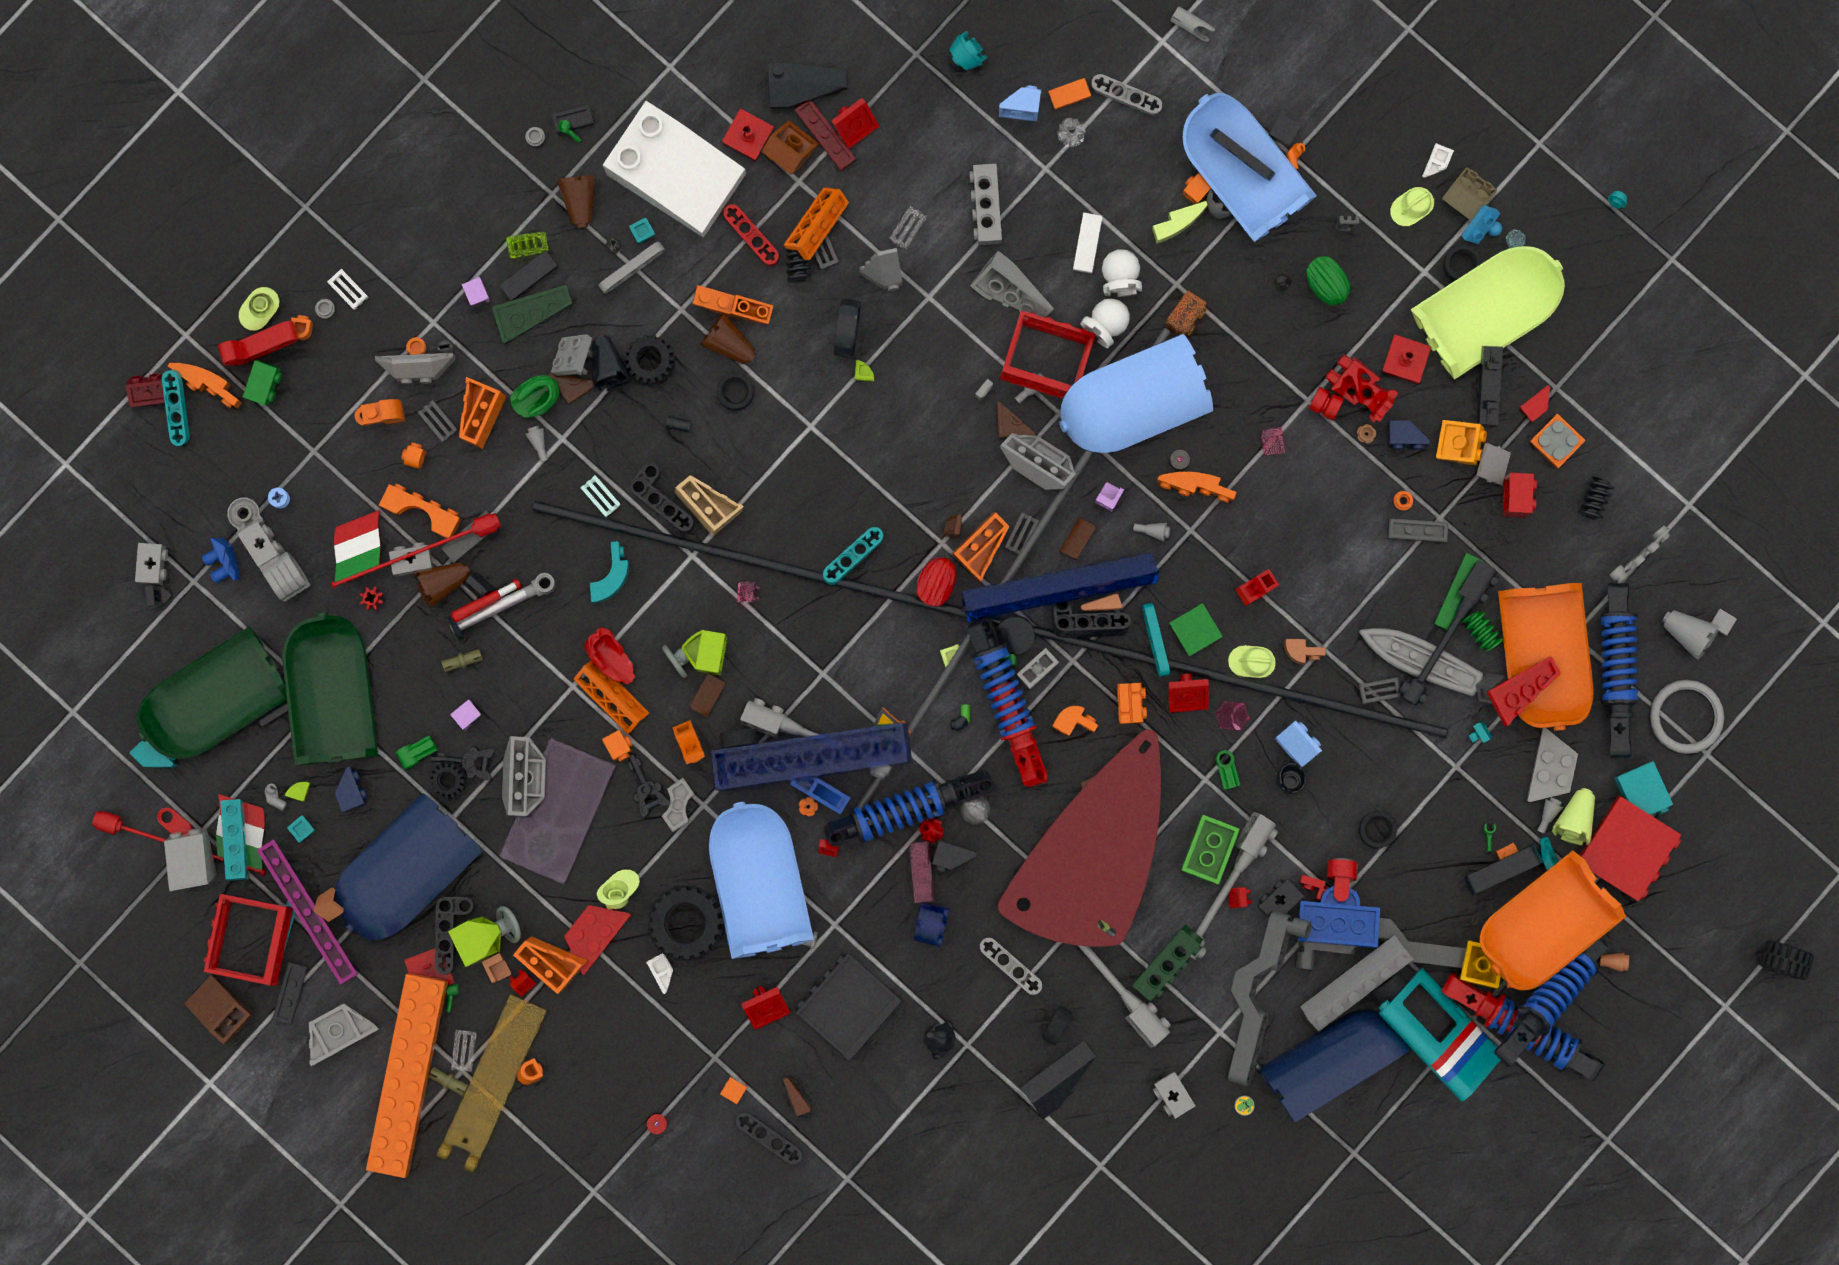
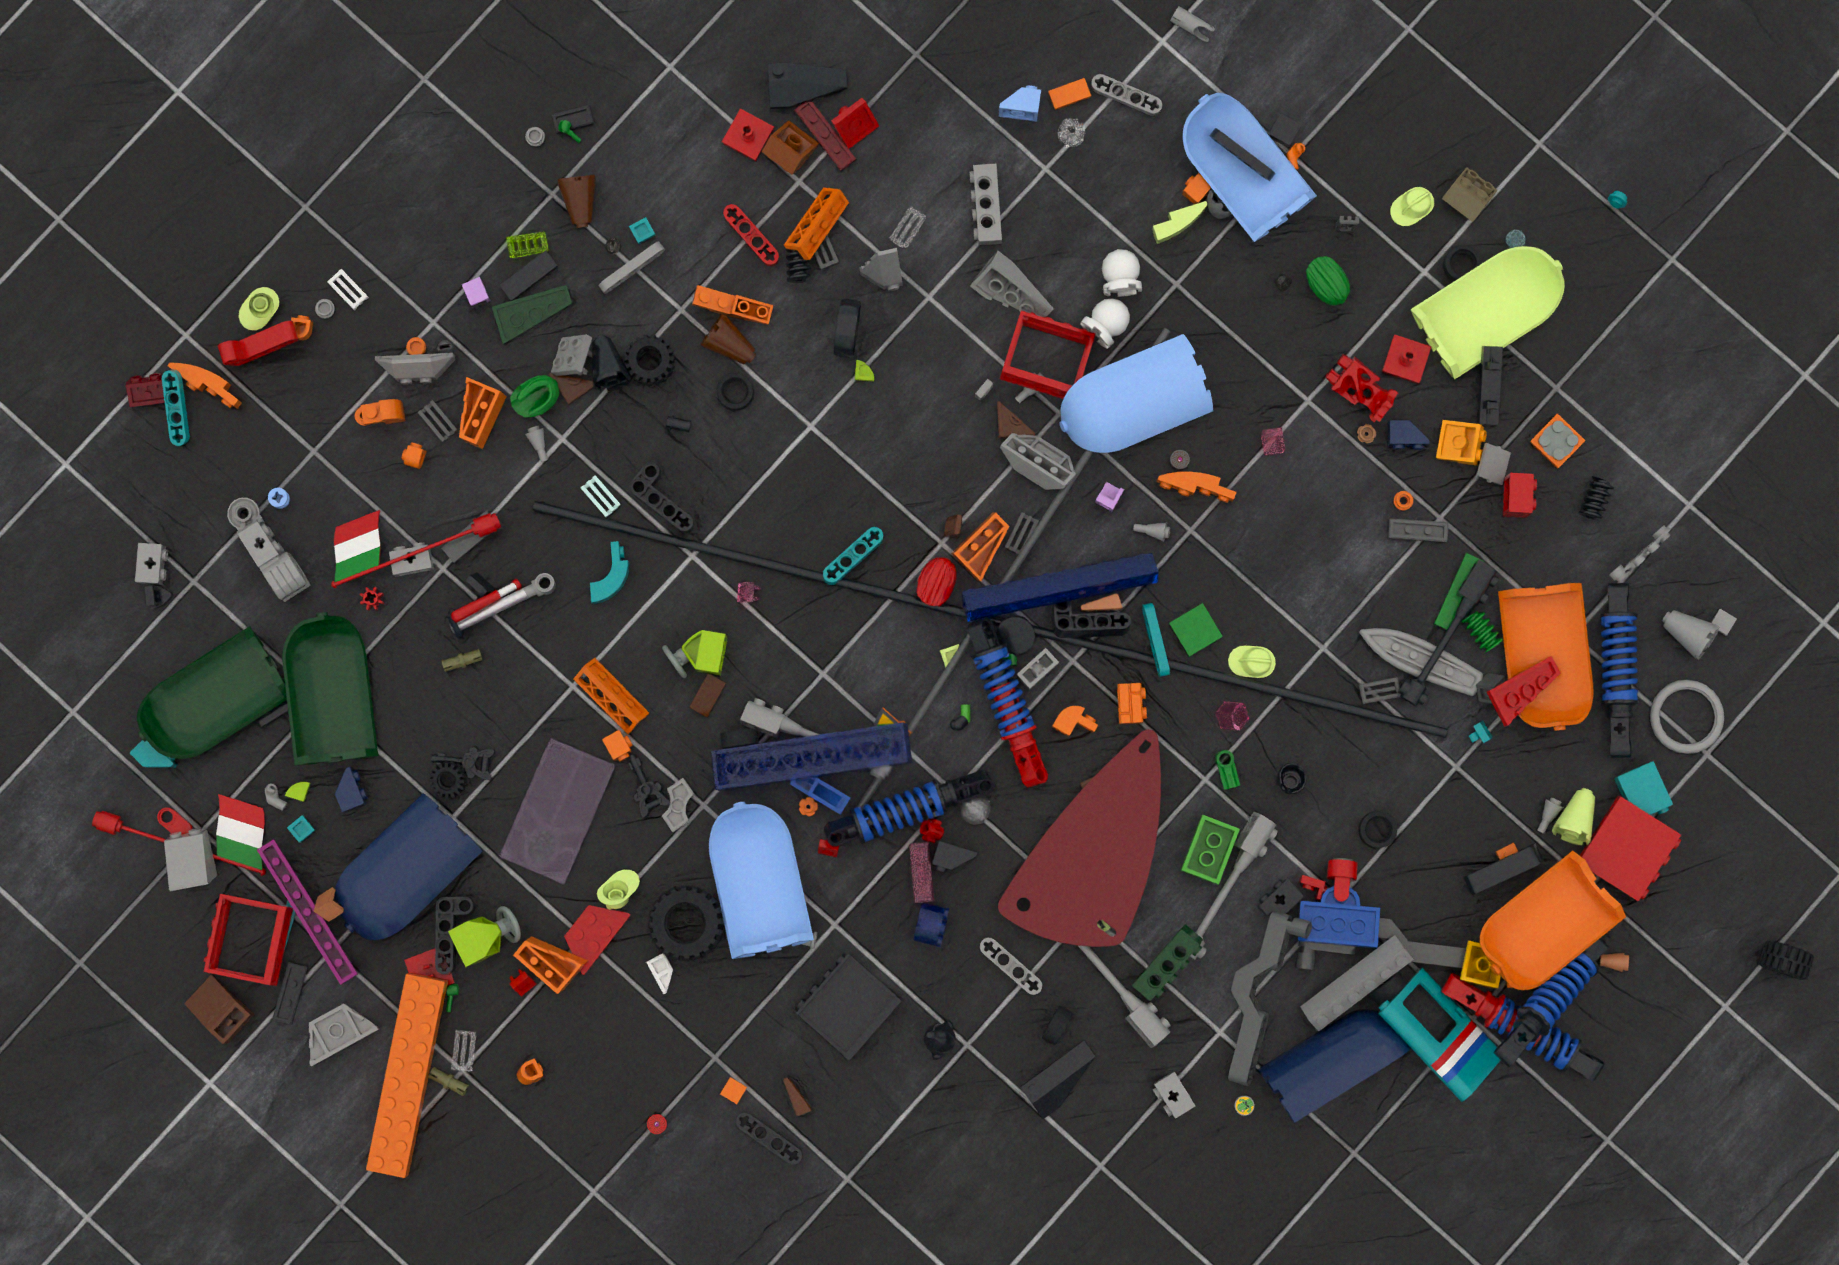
blue connector [202,537,241,583] -> none
teal brick [220,799,249,881] -> none
green brick [243,360,282,405] -> none
orange arch [379,484,462,538] -> none
green piece [395,736,438,770] -> none
reddish brown cone [413,562,470,608] -> none
clear yellow hinge [437,994,547,1173] -> none
lavender panel [450,699,481,731] -> none
nougat panel [482,953,512,983] -> none
light grey wedge [502,736,546,816] -> none
red hair [584,627,635,685] -> none
white slope [603,101,746,238] -> none
orange brick [672,720,705,764] -> none
tan wedge [674,475,744,536] -> none
red tile [741,986,790,1030] -> none
teal cone [949,31,987,70] -> none
reddish brown slope [1060,518,1096,561] -> none
white tile [1073,213,1102,274] -> none
clear orange brick [1165,290,1207,335] -> none
red tile [1168,674,1209,713] -> none
red tile [1228,887,1252,908] -> none
red brick [1235,569,1279,606] -> none
light blue slope [1274,721,1322,768] -> none
nougat brick [1284,639,1325,664] -> none
red wheel [1308,386,1344,421] -> none
white tile [1422,144,1454,178] -> none
dark azure plate [1461,205,1502,244] -> none
green hand [1483,823,1496,851] -> none
red tile [1519,385,1550,423] -> none
light grey wing [1526,728,1578,802] -> none
teal tile [1540,837,1559,871] -> none

